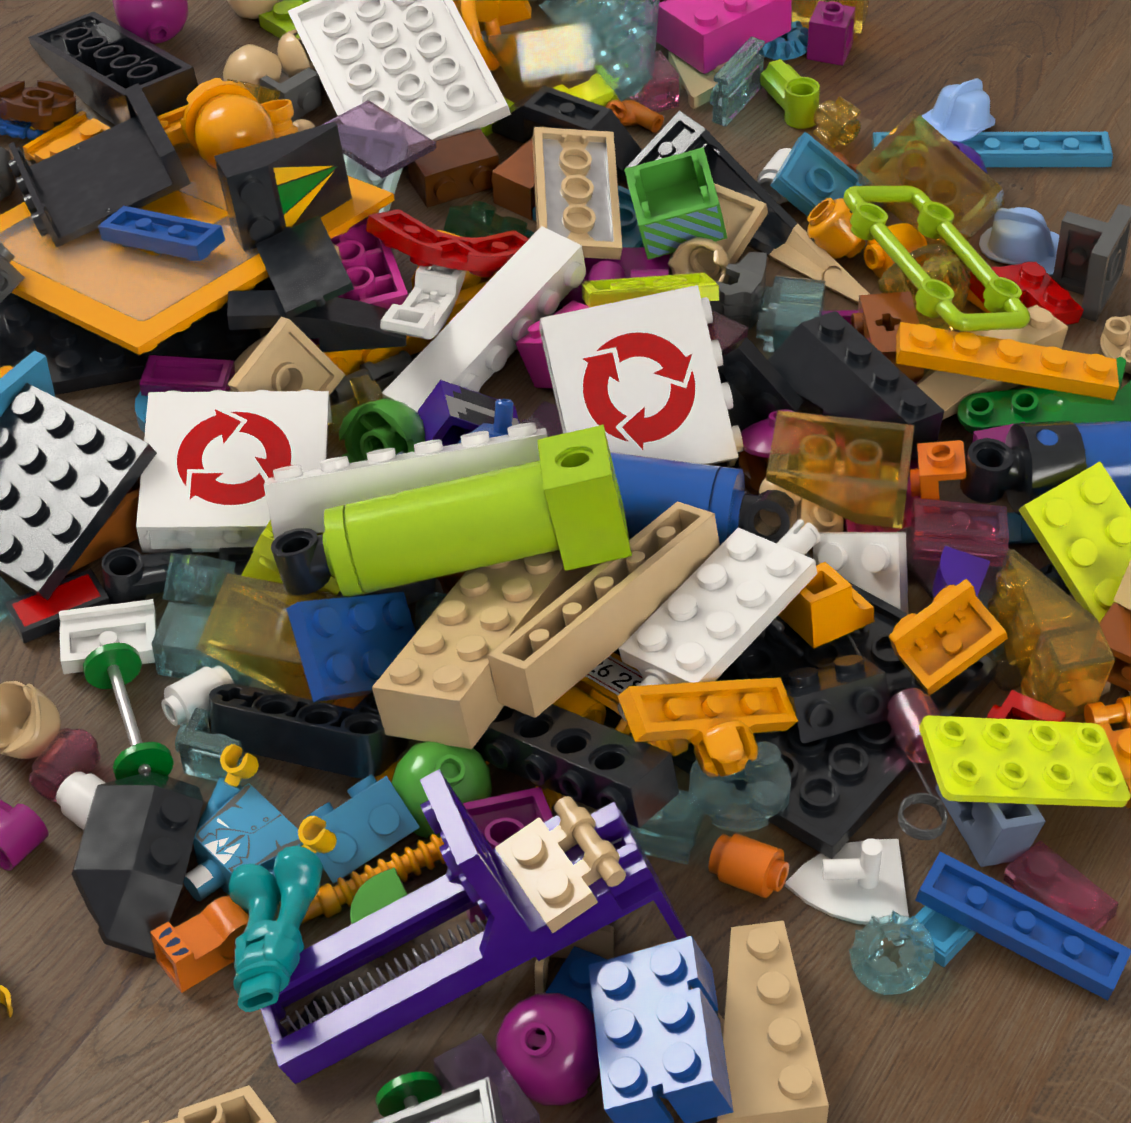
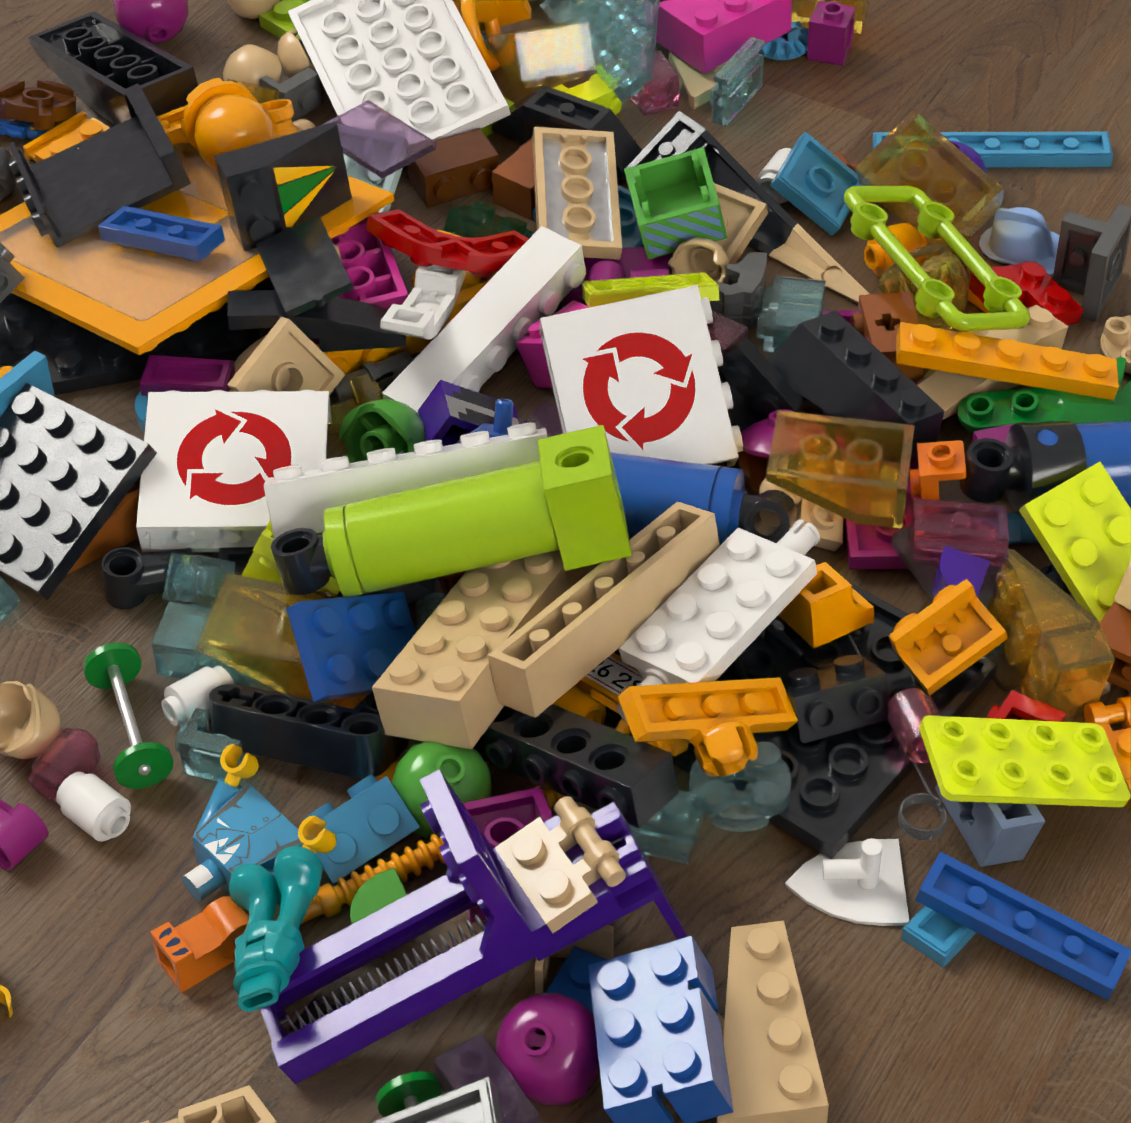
tile [4,568,110,643] -> none
white plate [59,599,159,674] -> none
black wedge [71,771,203,959] -> none
orange arm [606,100,664,133] -> none
orange brick [708,833,789,898] -> none
lime piece [760,59,820,129] -> none
light orange head [807,198,866,259] -> none
clear yellow gear [813,96,861,148] -> none
white wing [813,532,908,614] -> none
clear light blue gear [849,911,935,995] -> none
light blue piece [915,78,995,142] -> none
clear pink plate [1003,840,1119,931] -> none

